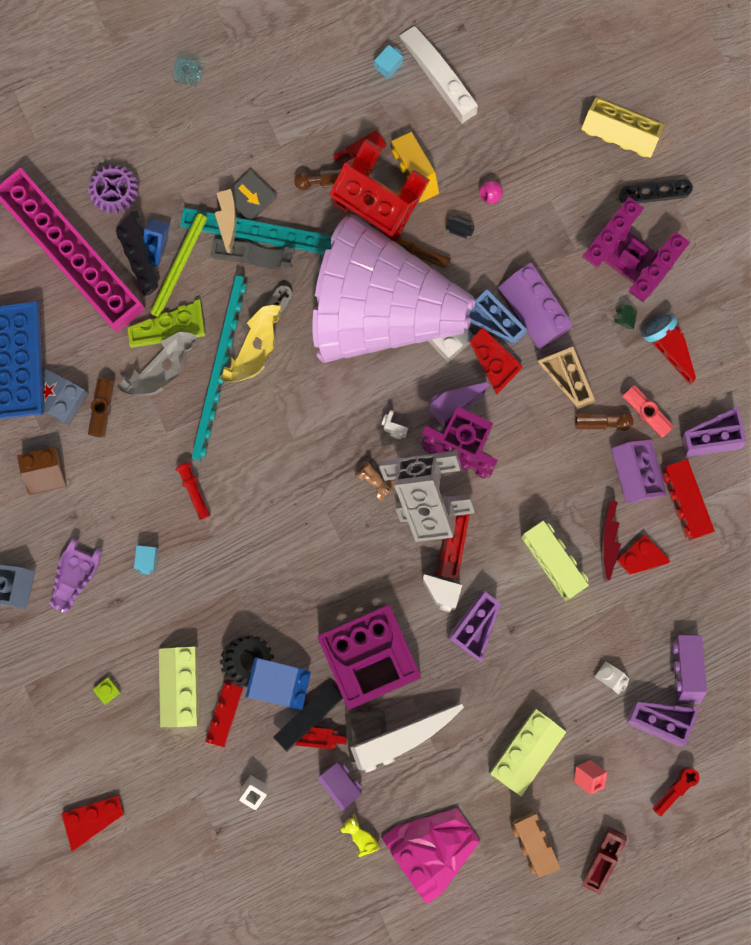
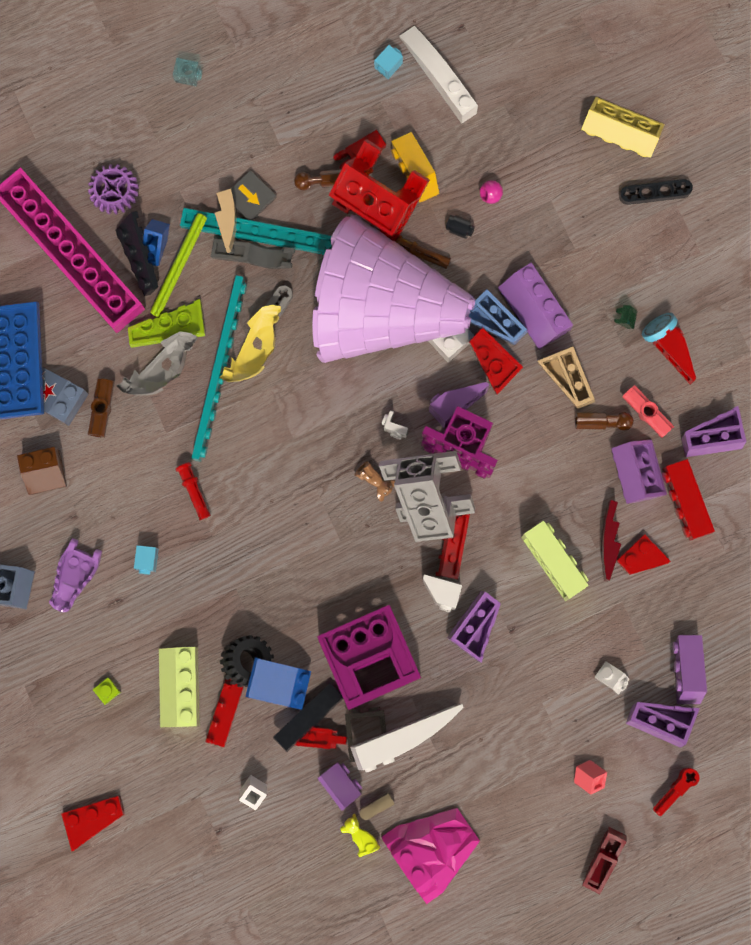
yellowish green slope [489,709,566,796] -> none
medium nougat wedge [511,811,560,878] -> none
magenta piece [582,197,690,303] -> none
none -> dark tan bar [360,792,395,820]

